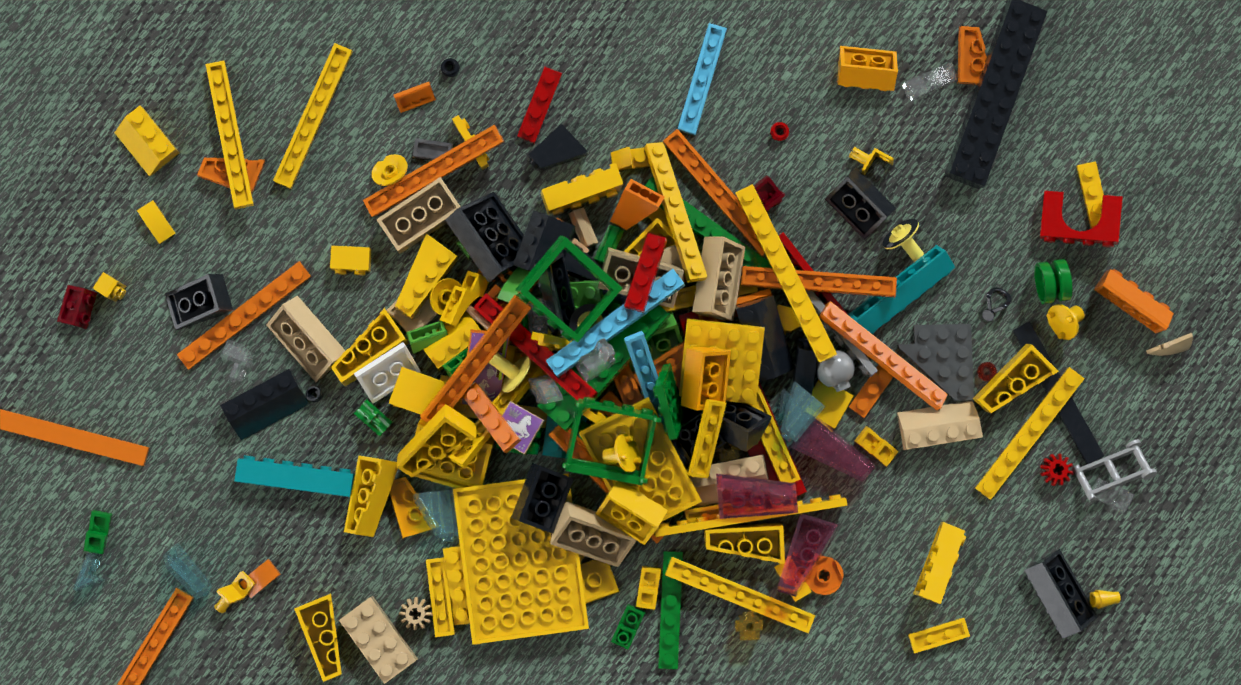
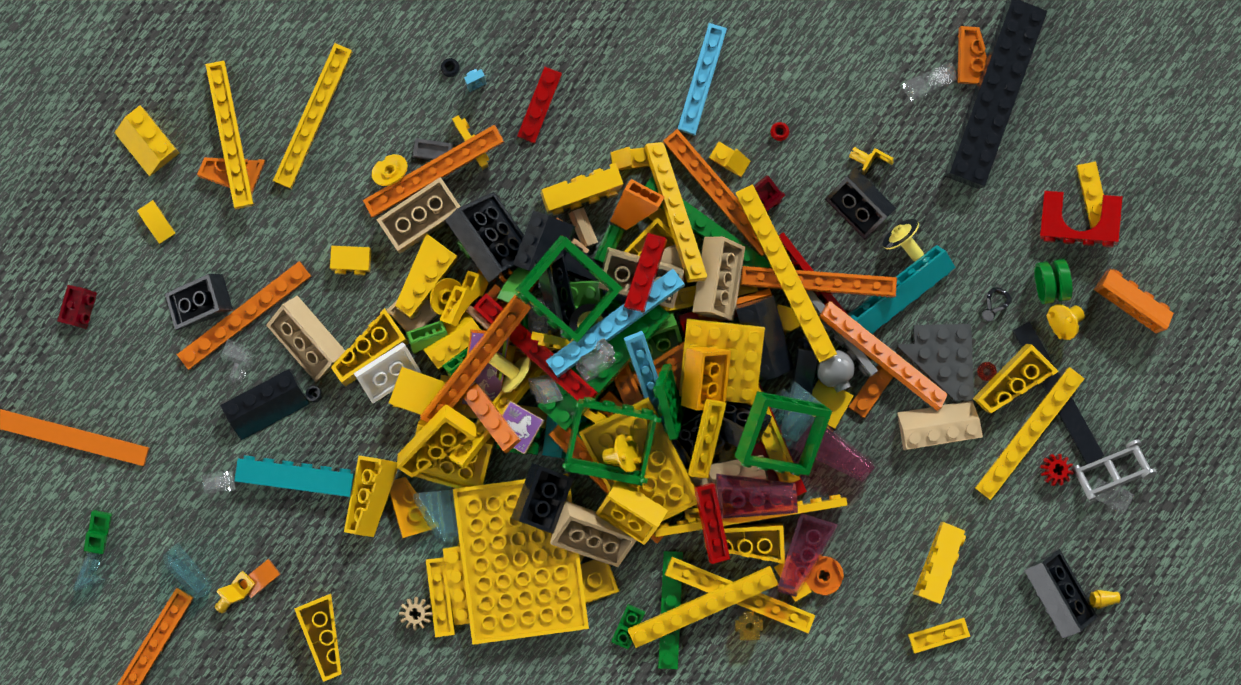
yellow slope [93,272,126,302] -> none
tan brick [339,596,418,684] -> none
green hips [354,399,393,437] -> none
orange plate [394,82,436,113] -> none
black slope [528,123,588,171] -> none
yellow slope [636,566,661,610] -> none
light orange slope [837,46,898,91] -> none
yellow slope [854,426,898,467] -> none
tan brick [1146,333,1193,356] -> none
none -> clear brick [202,471,236,494]
none -> medium azure plate [464,69,487,92]
none -> yellow plate [628,566,779,648]
none -> red plate [694,483,730,564]
none -> yellow slope [709,142,751,177]
none -> green window [735,391,832,476]

